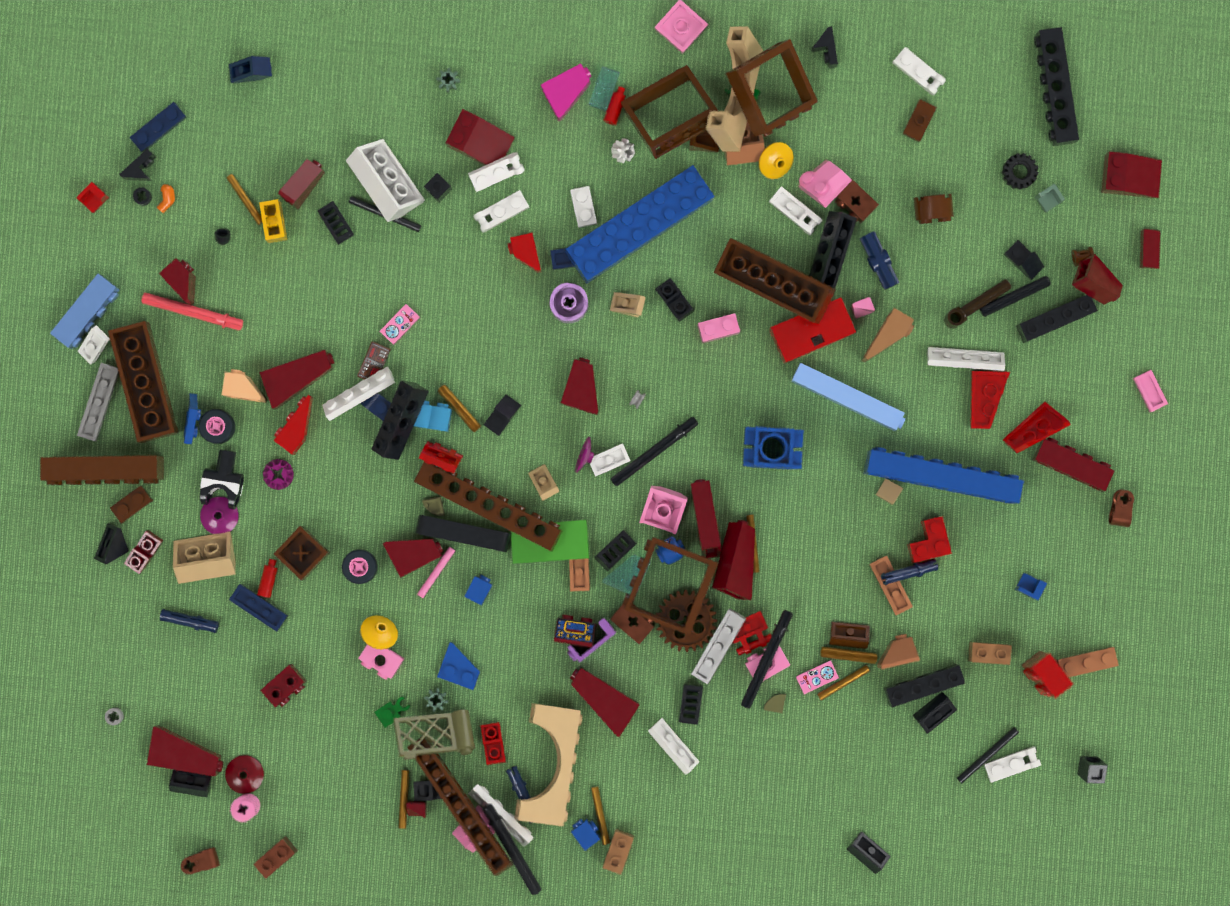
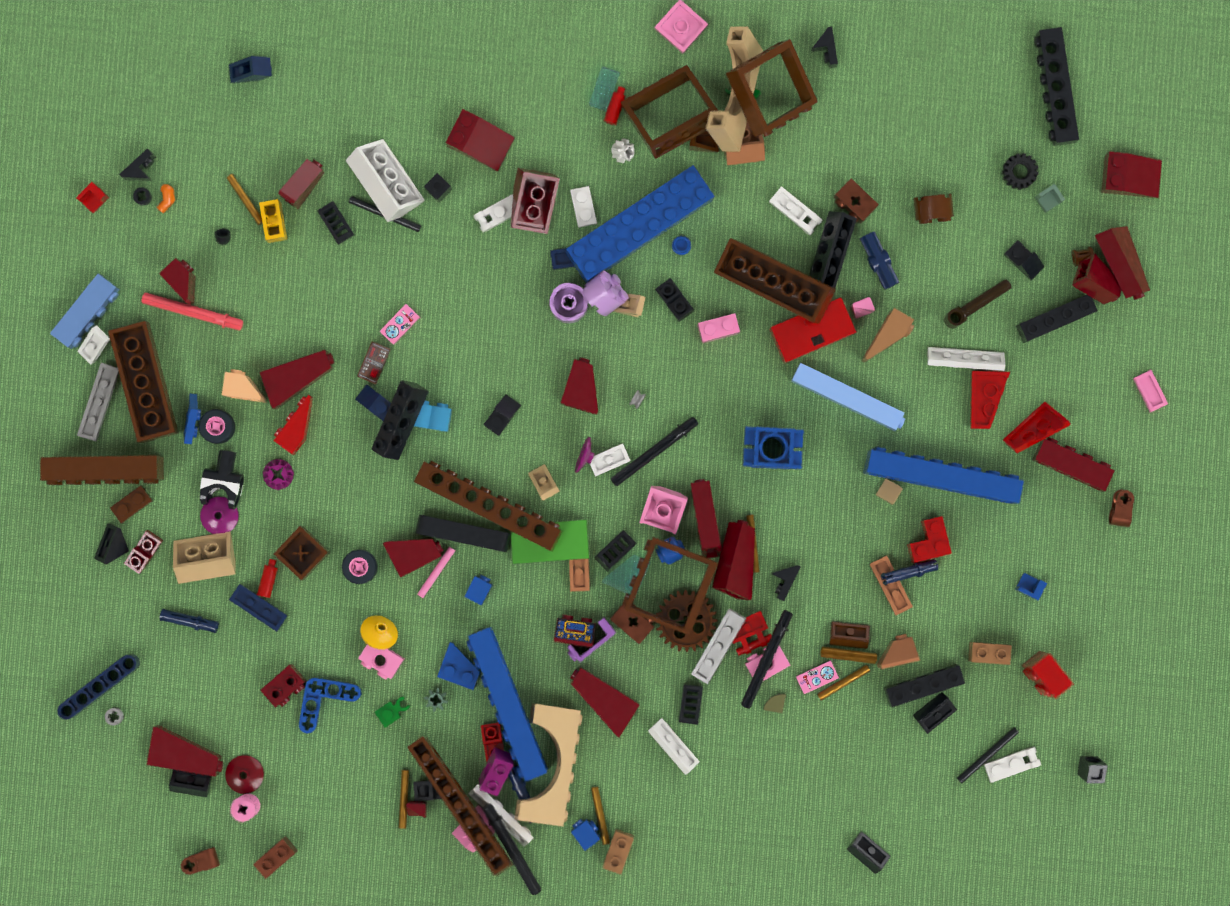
dark blue plate [129,102,187,153] -> none
white plate [322,366,395,421] -> none
olive piece [393,710,475,760] -> none
red plate [419,441,463,473] -> none
olive tile [422,497,445,516] -> none
sand green gear [436,68,461,93] -> none
pearl gold axle [438,385,481,432] -> none
white plate [468,152,525,192] -> none
red slope [507,233,541,273] -> none
dark pink slope [541,64,592,121] -> none
yellow dish [759,142,794,179] -> none
bright pink slope [798,160,852,208] -> none
white plate [892,47,946,96] -> none
reddish brown plate [903,99,937,142] -> none
black axle [980,276,1051,317] -> none
nougat plate [1057,647,1119,677] -> none
dark red slope [1140,229,1160,269] -> none
none -> dark blue beam [57,654,140,720]
none -> blue beam [299,678,362,733]
none -> blue brick [466,626,548,782]
none -> magenta brick [479,747,513,796]
none -> slope [511,168,560,234]
none -> lavender brick [583,271,629,316]
none -> blue plate [672,236,691,255]
none -> black slope [771,565,801,601]
none -> dark red slope [1095,226,1150,300]

